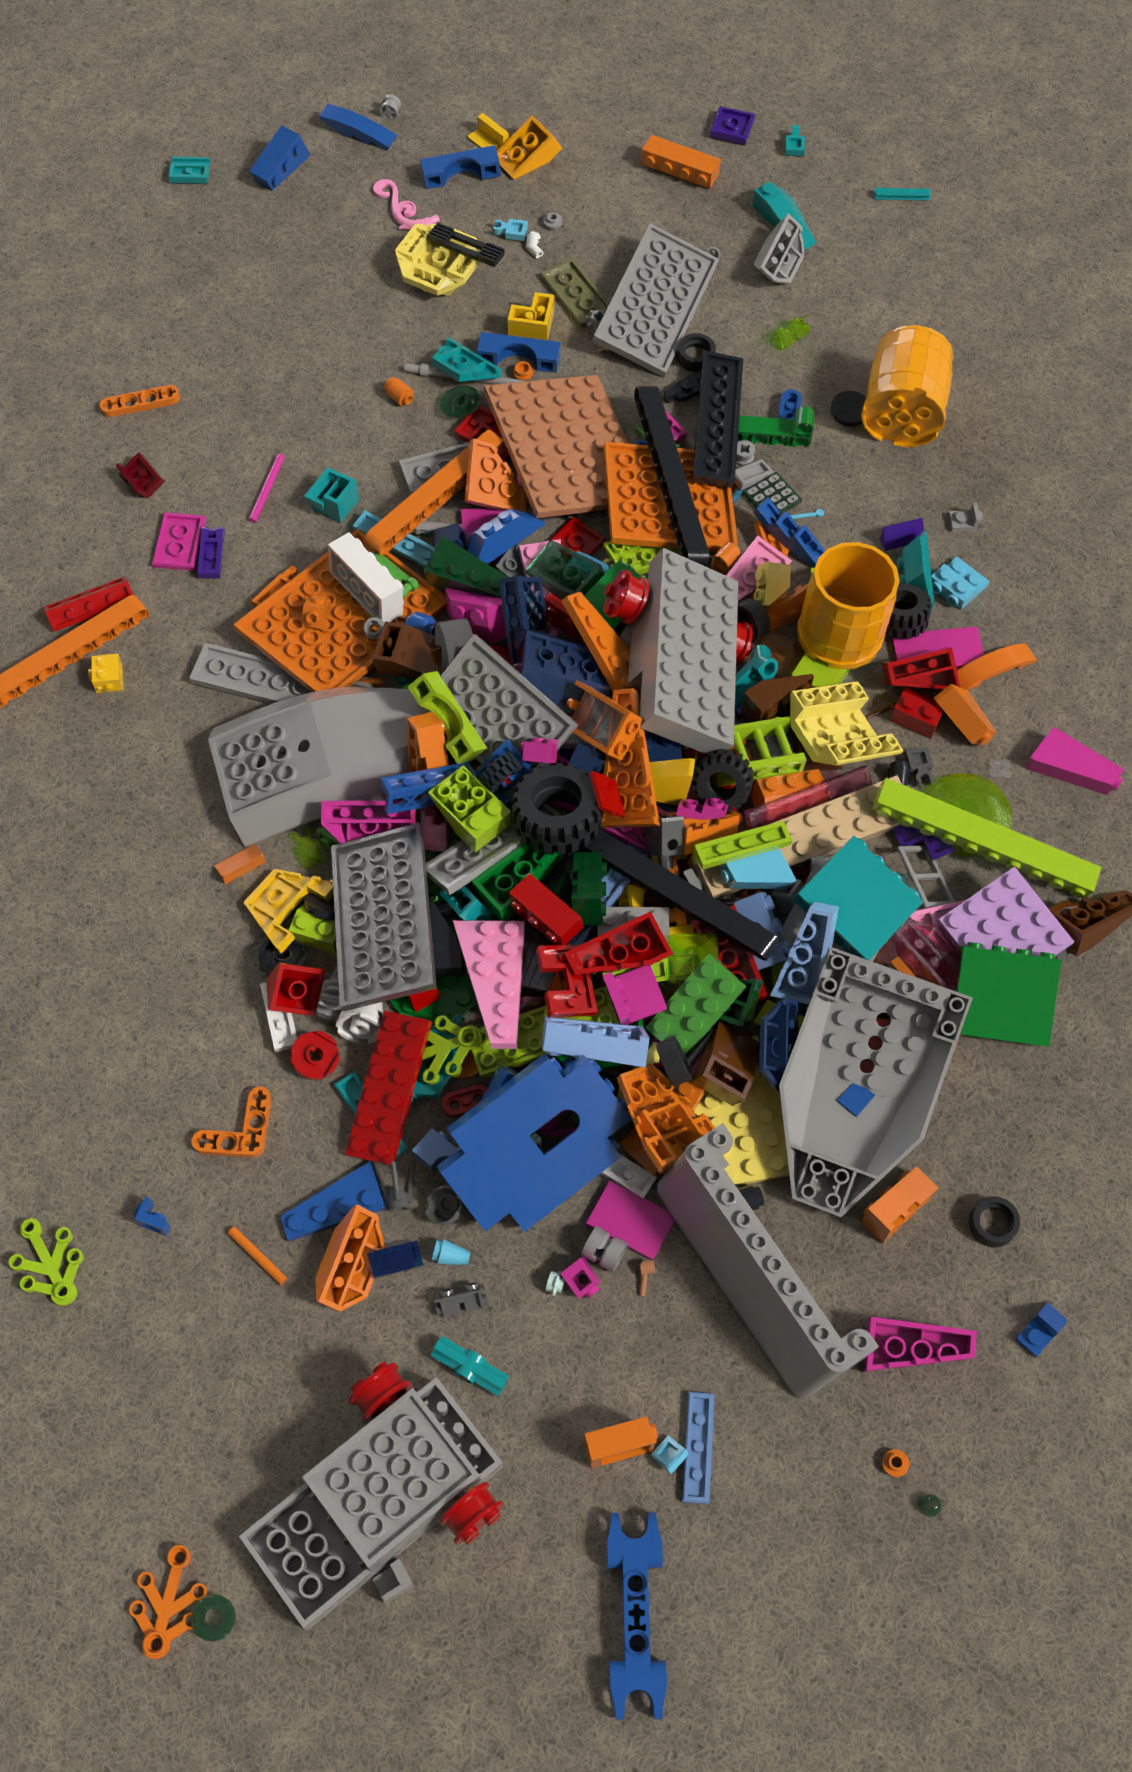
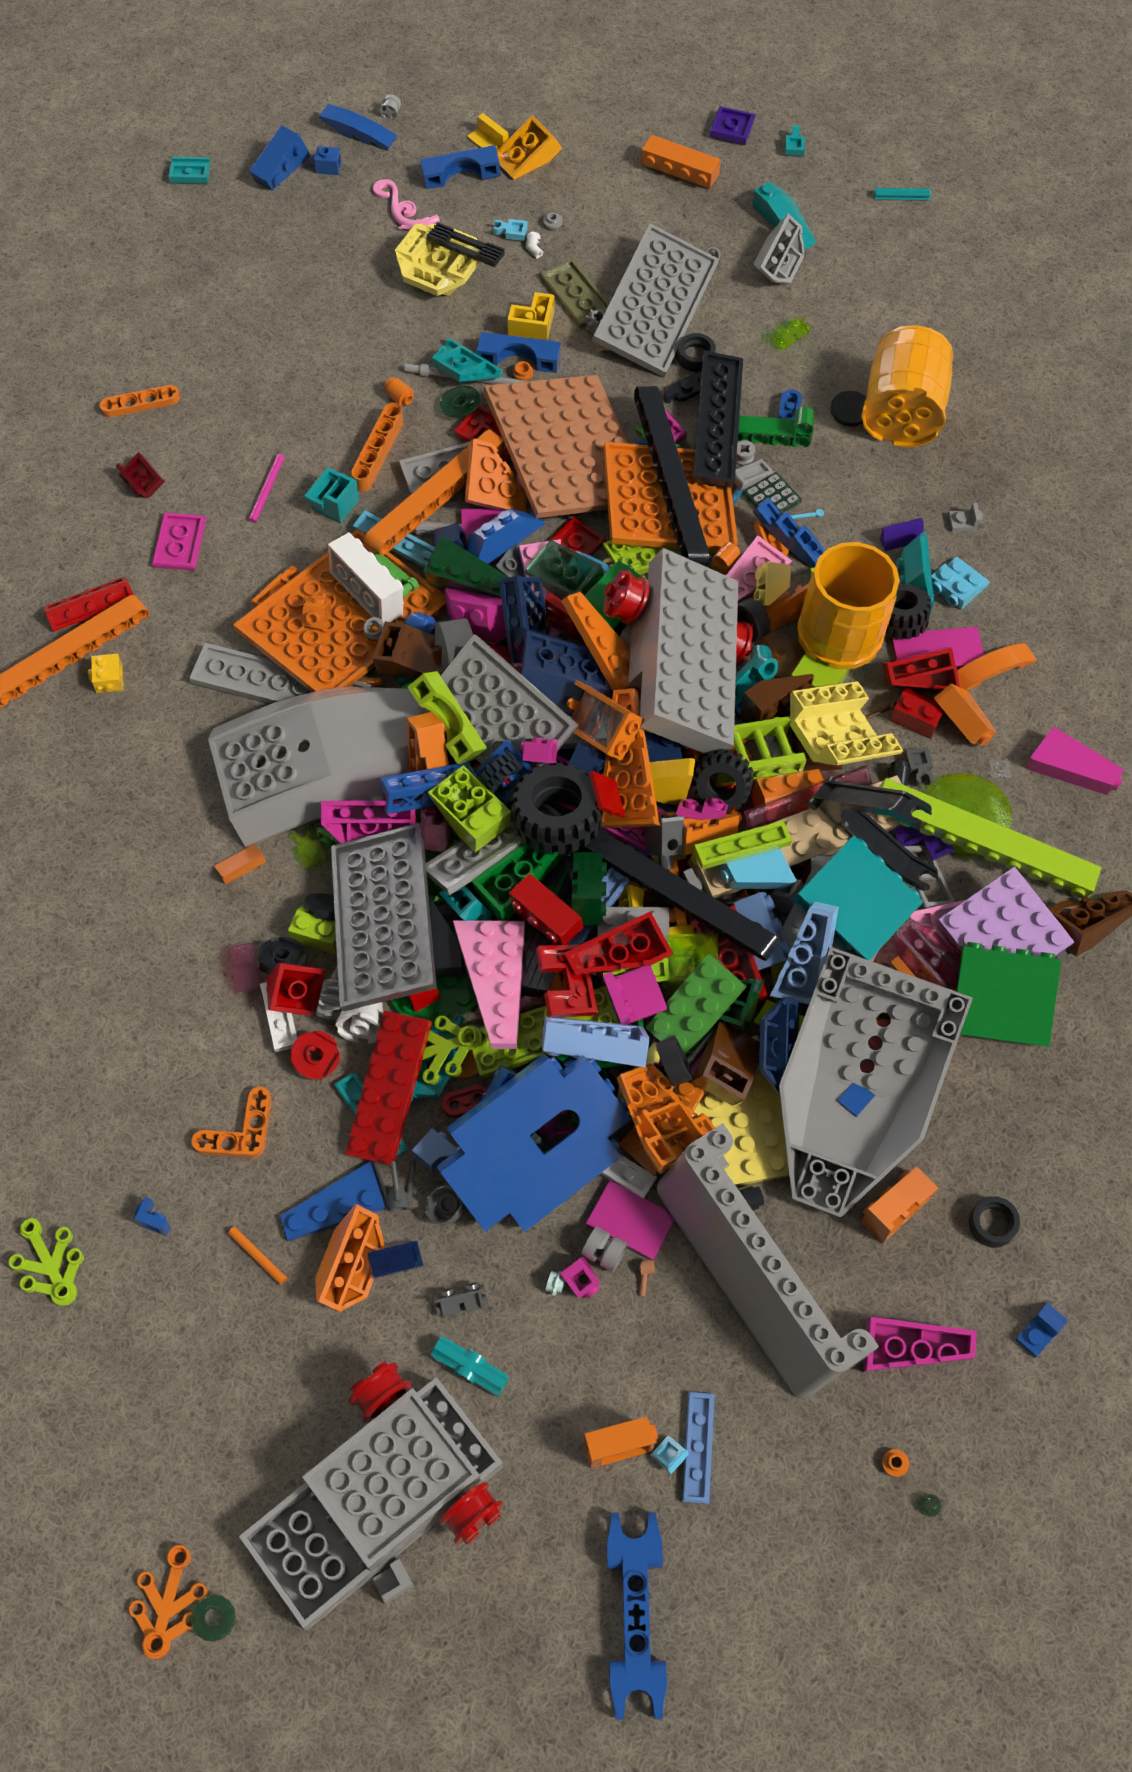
dark purple plate [198,527,225,578] -> none
yellow wing [243,869,334,954] -> none
medium azure cone [431,1239,470,1266] -> none
none -> clear pink slope [229,942,261,994]
none -> blue brick [312,146,342,175]
none -> orange beam [351,403,403,492]
none -> black piece [807,776,938,891]

